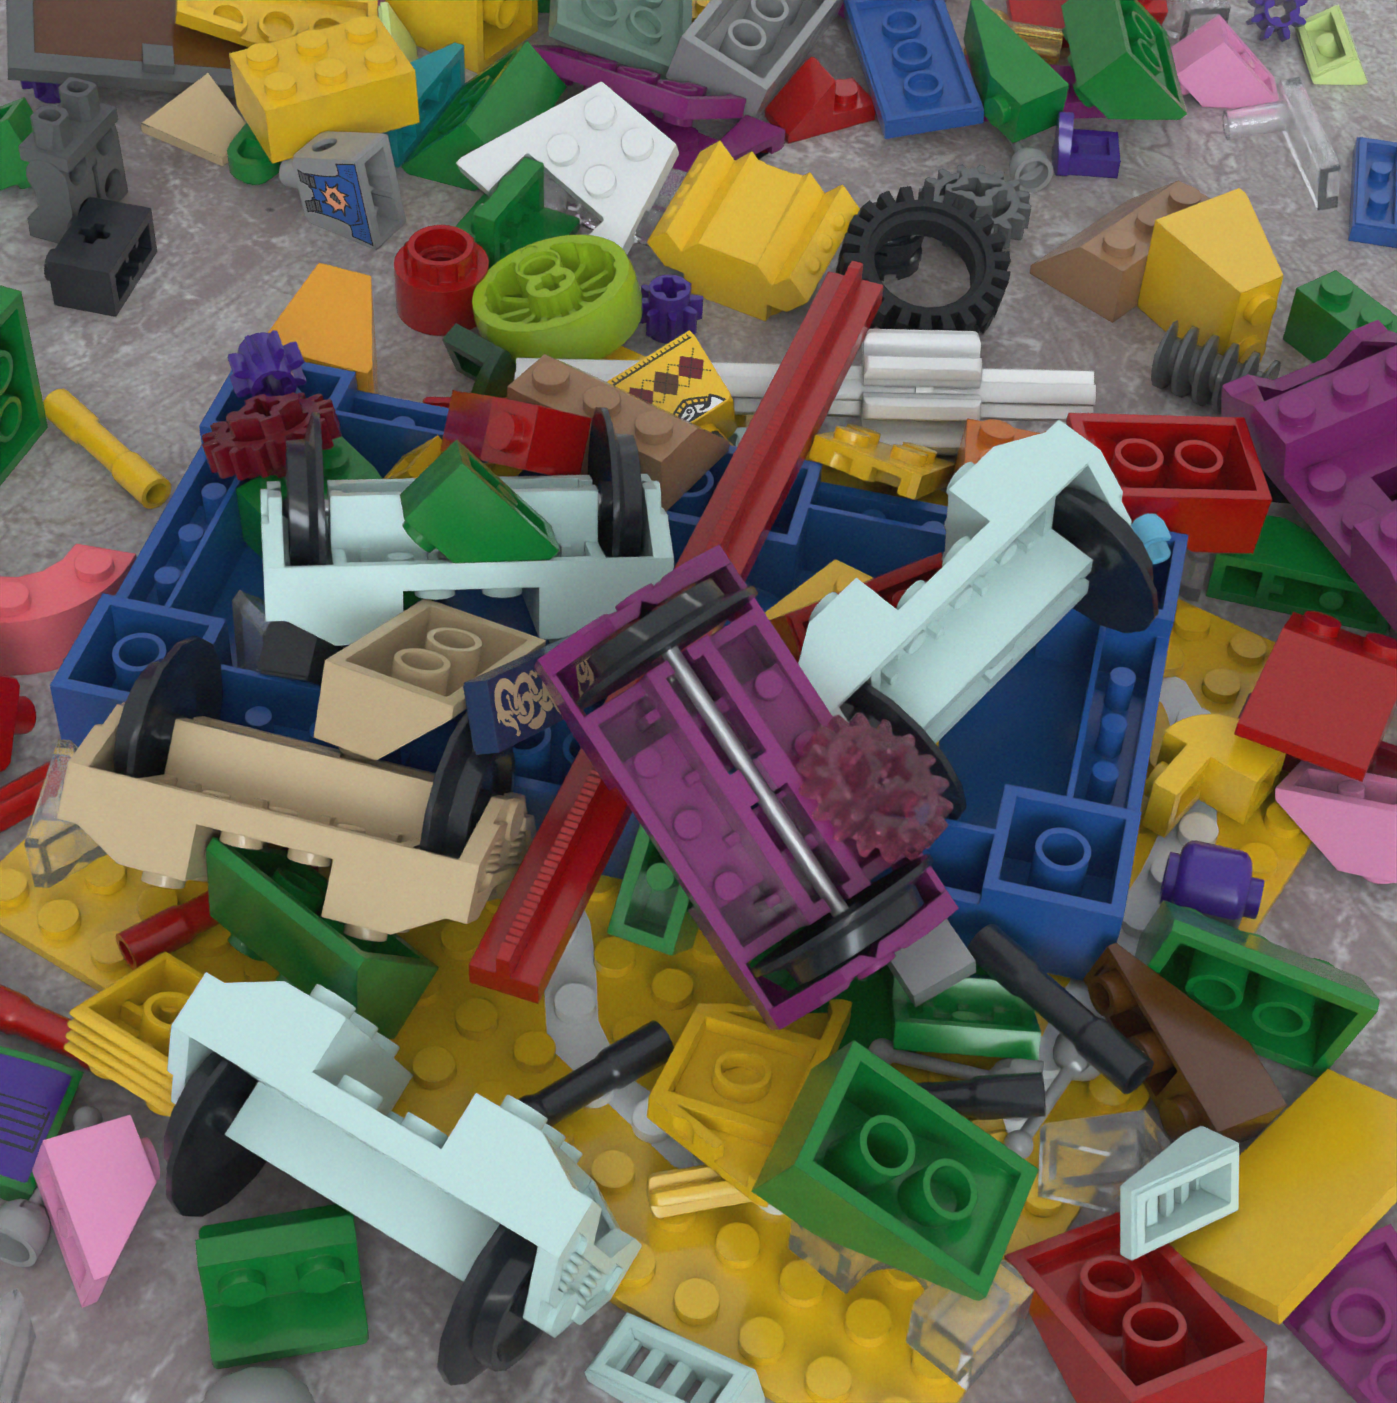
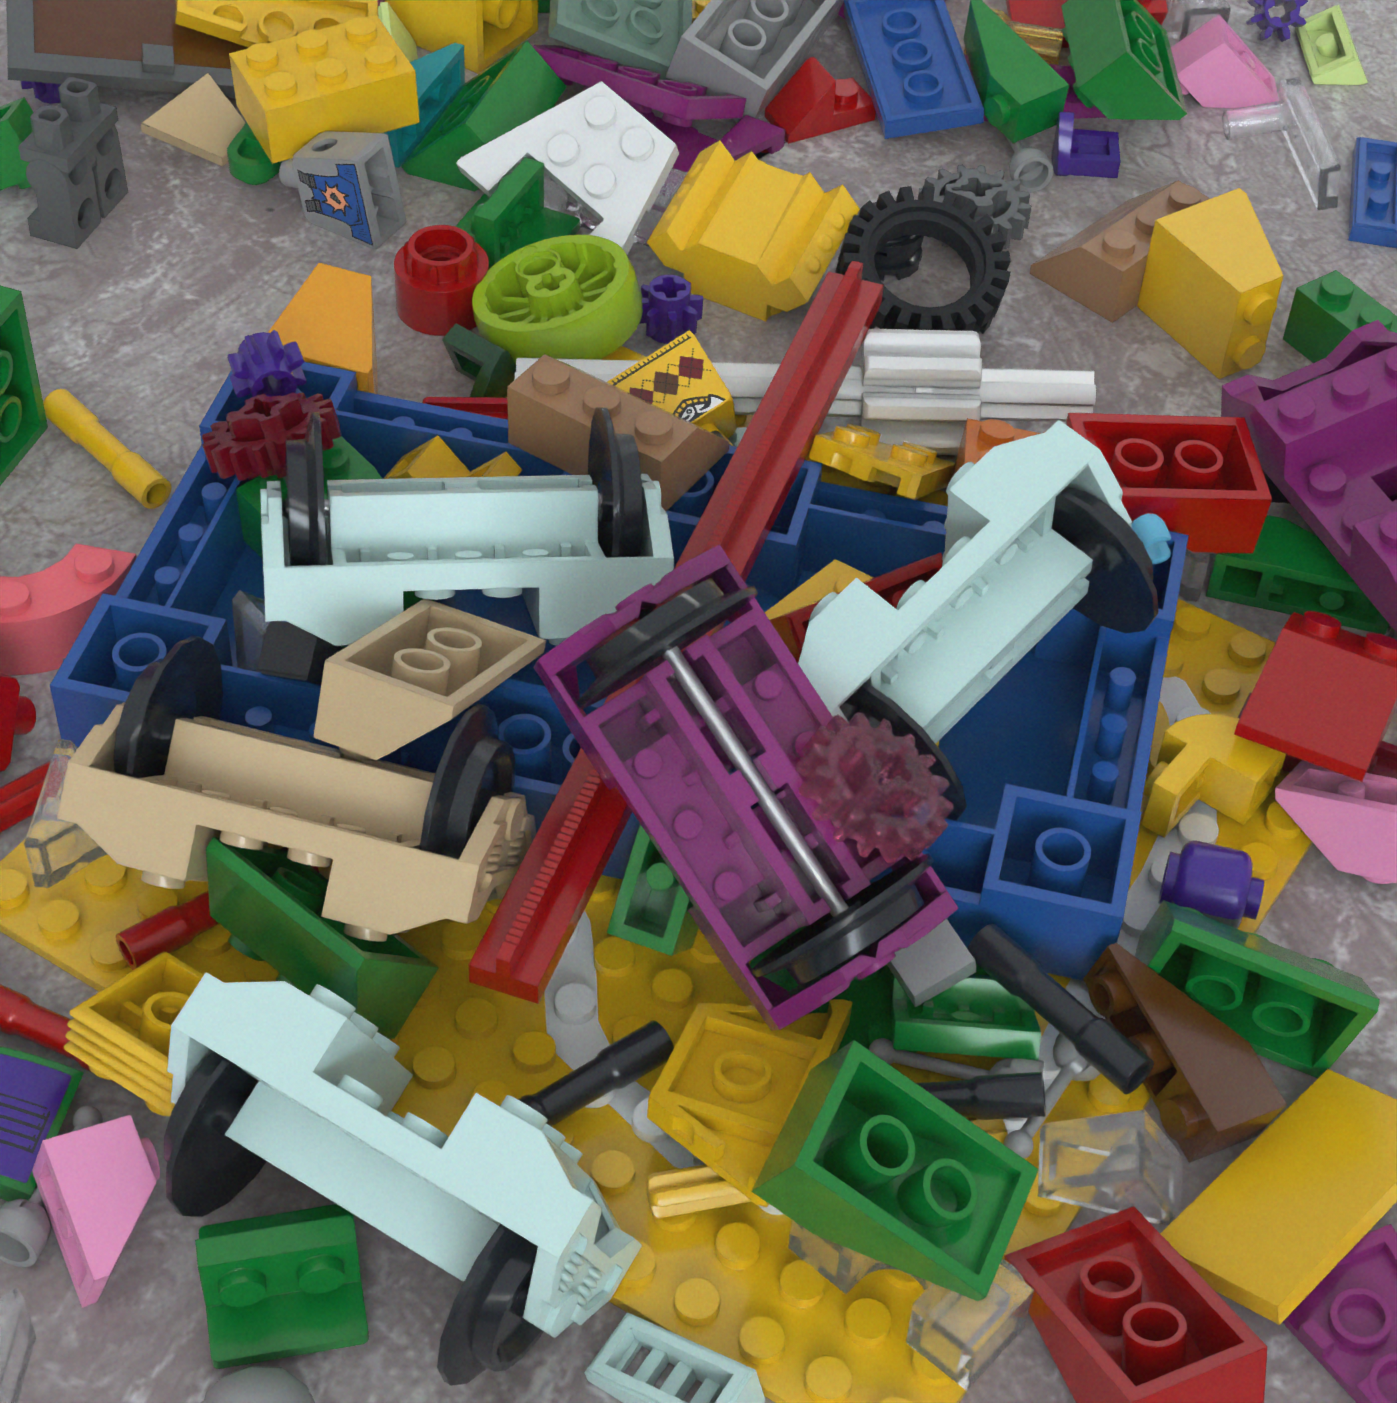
black brick [44,197,157,317] -> none
green slope [400,439,559,563] -> none
red slope [440,390,592,475] -> none
dark blue tile [463,634,608,755] -> none
light aqua slope [1120,1126,1239,1261] -> none
dark grey piece [1151,320,1281,414] -> none

